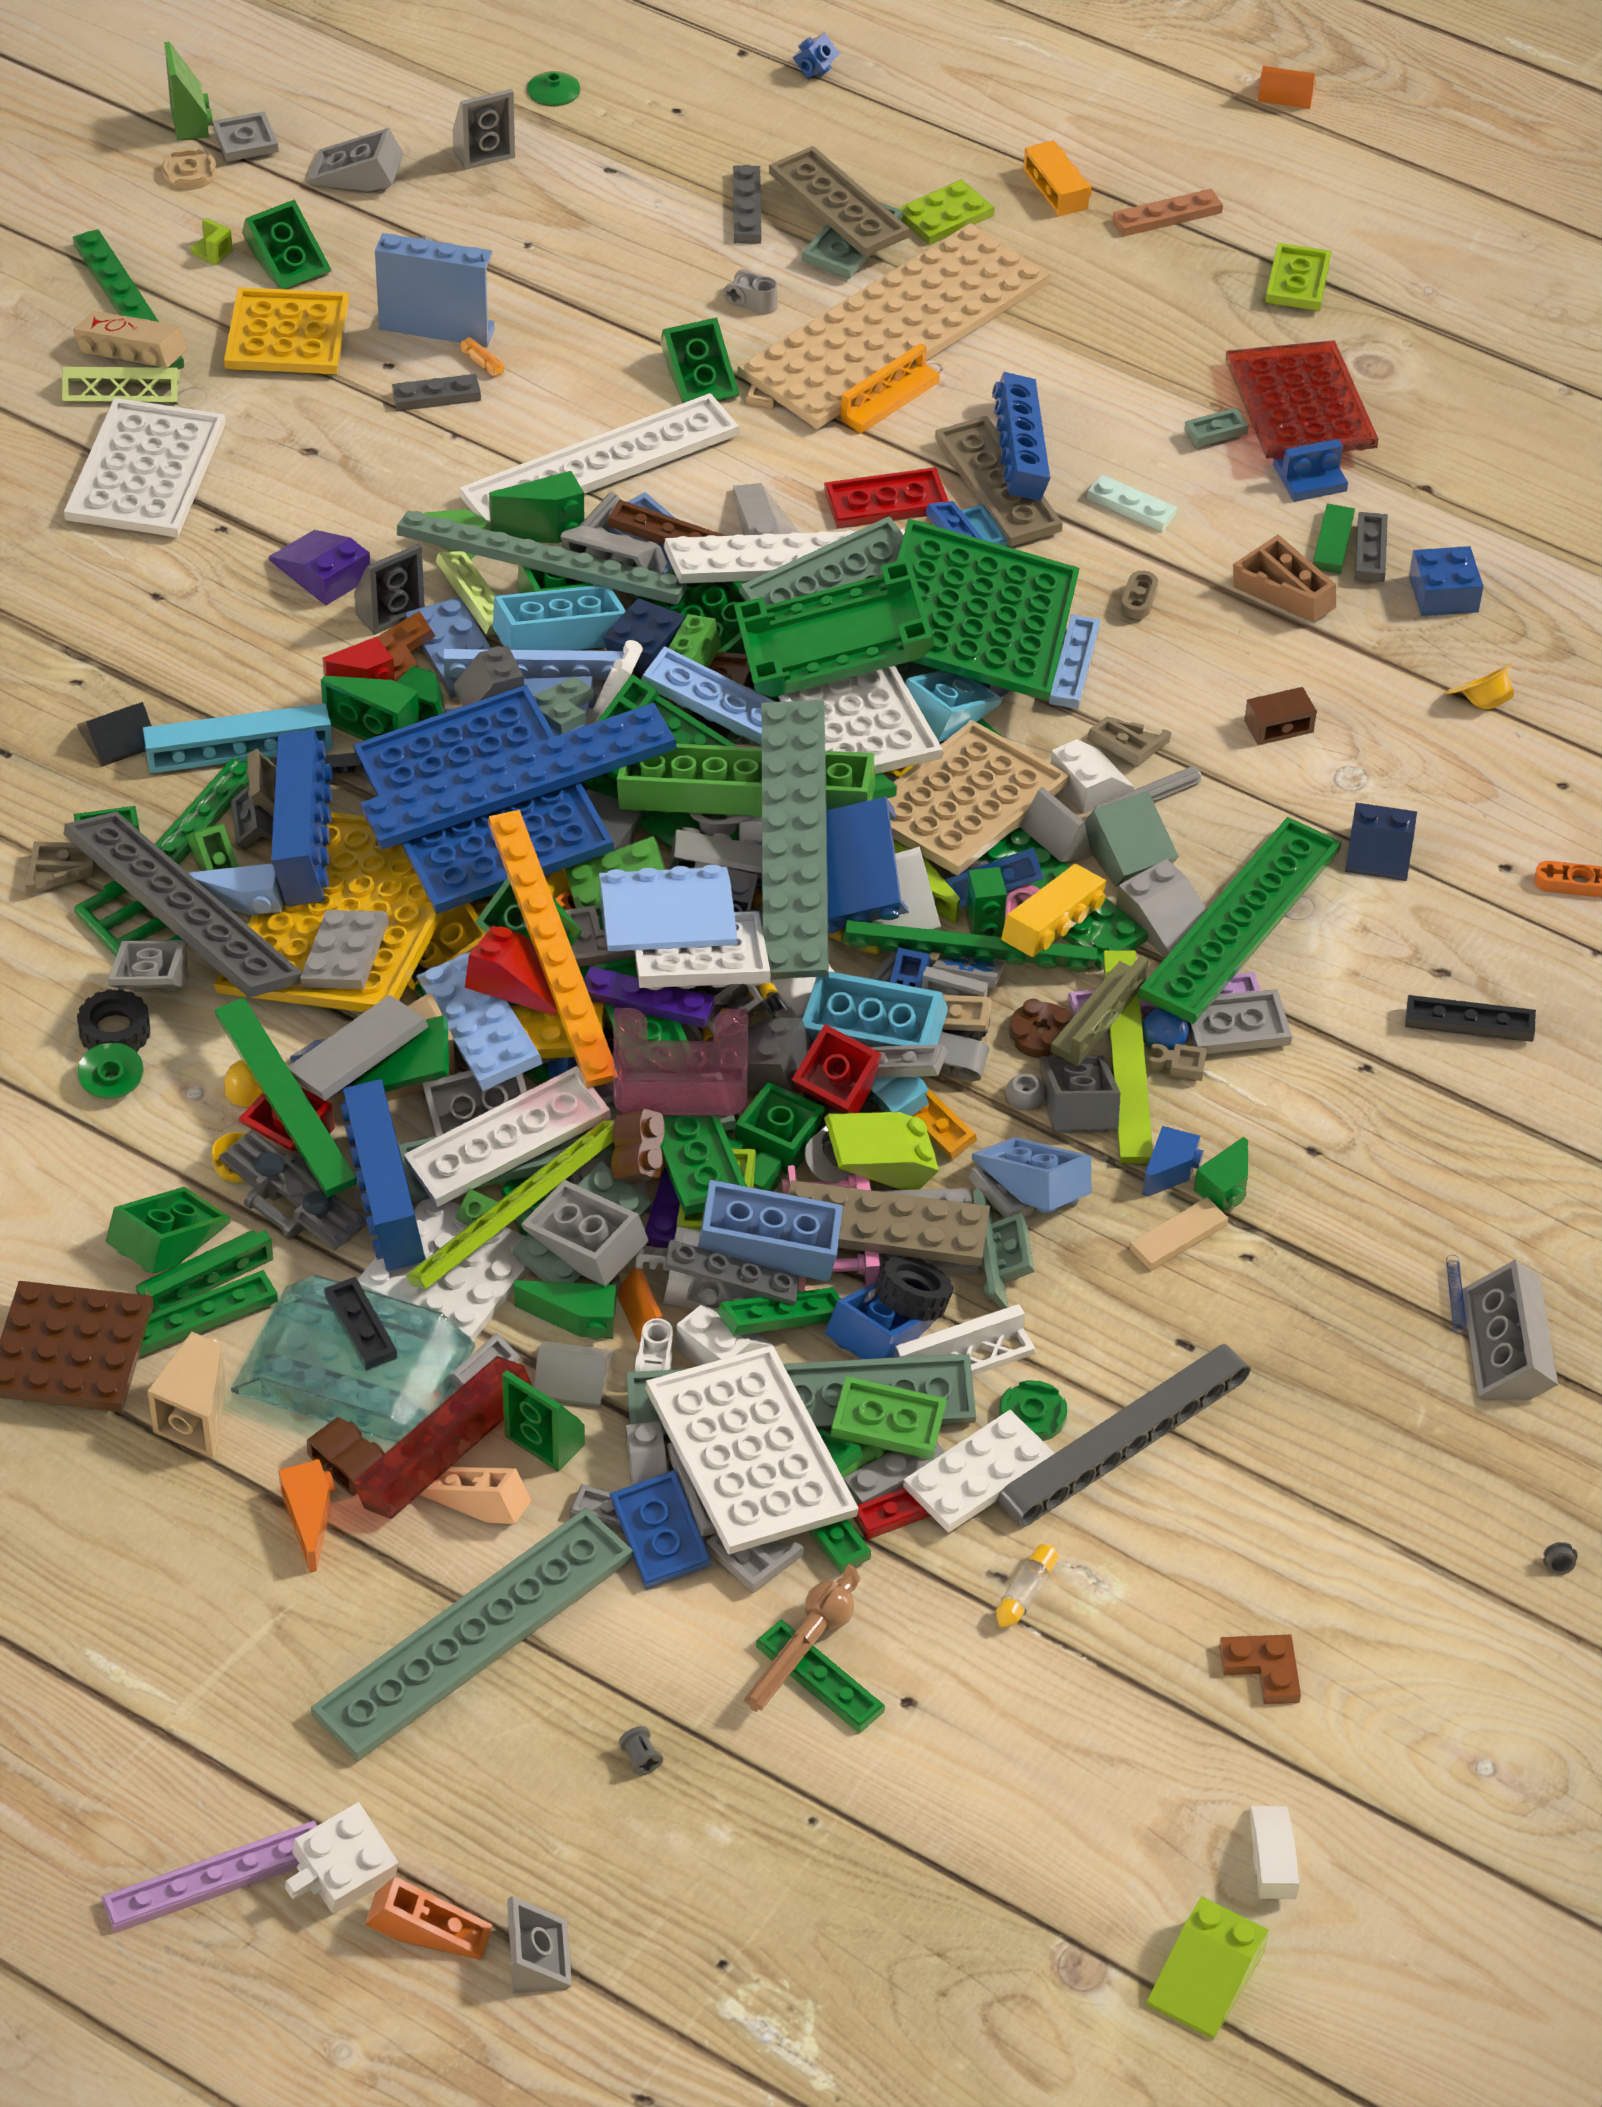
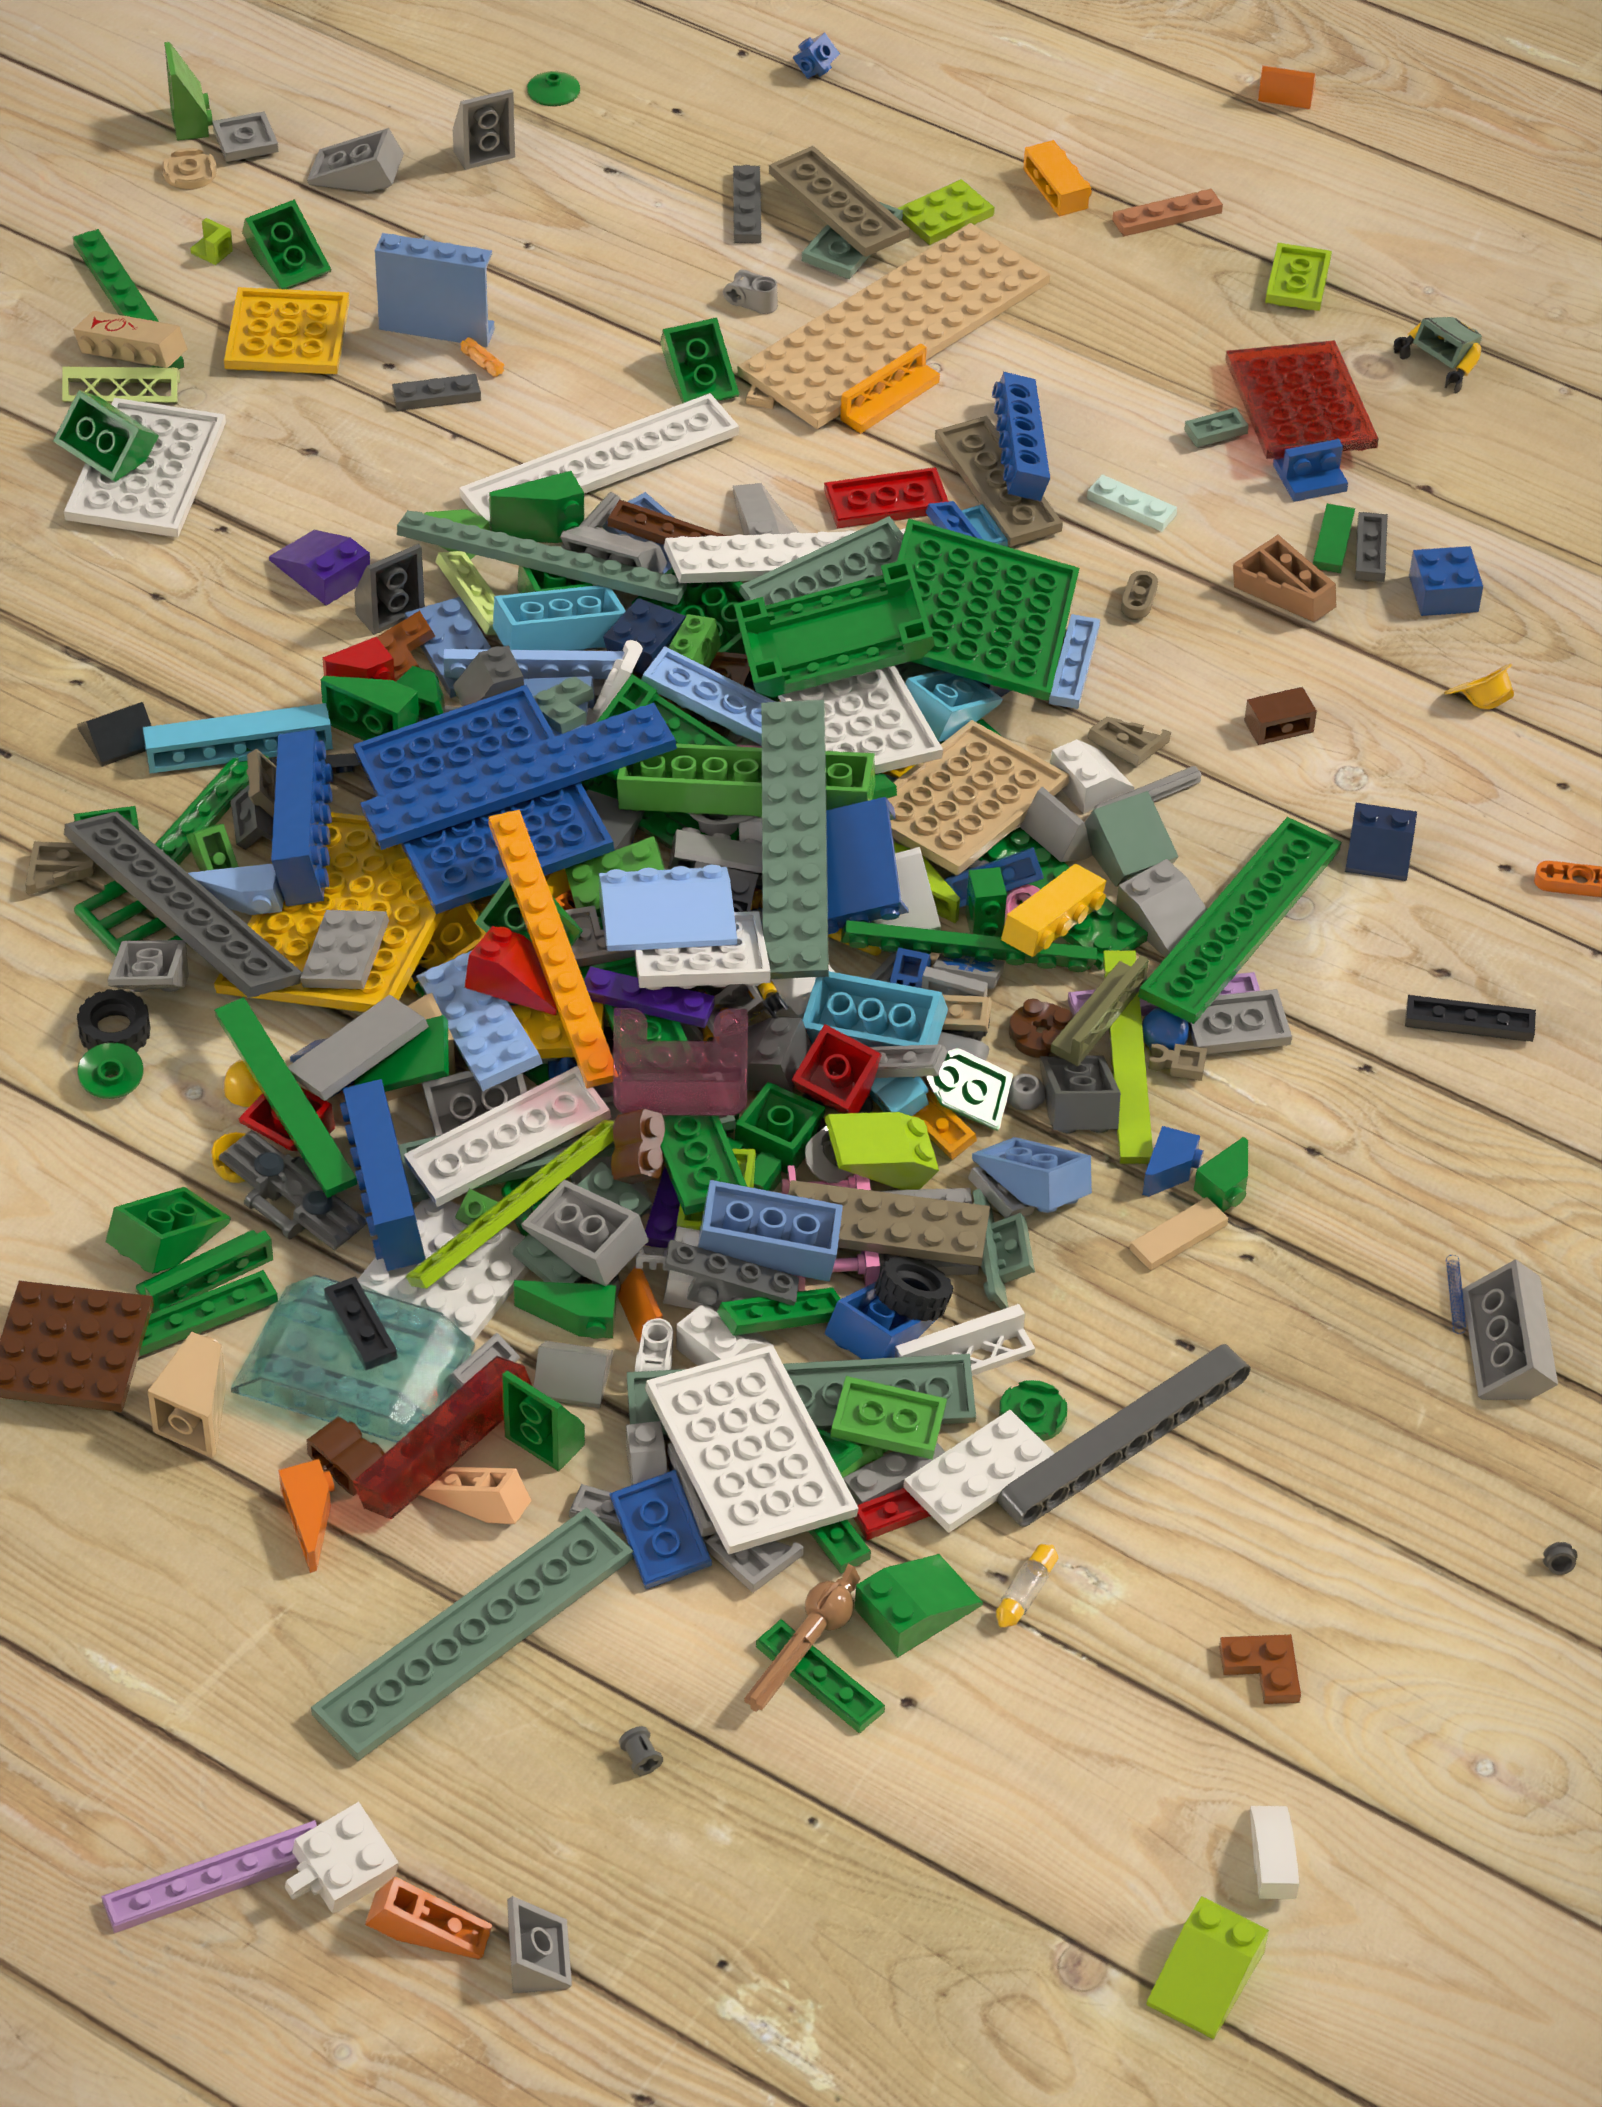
none -> green slope [53,390,159,481]
none -> green slope [854,1554,983,1658]
none -> tile [926,1048,1013,1131]
none -> sand green torso [1394,317,1482,394]

